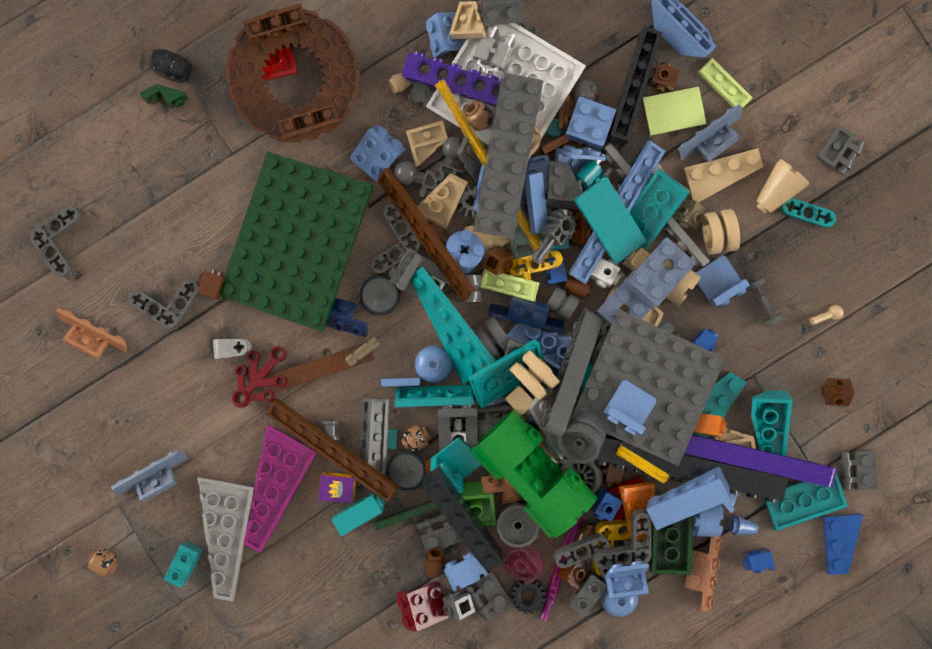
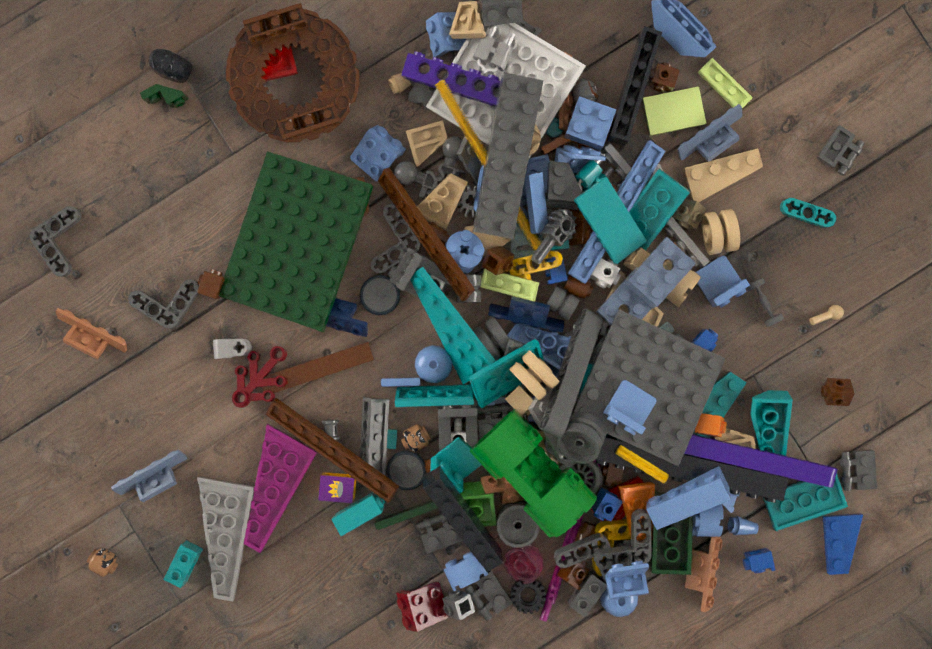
dark tan axle [345,337,380,366] -> none
reddish brown brick [425,548,445,578] -> none
medium nougat head [465,101,494,131] -> none
tan cone [756,159,810,213] -> none

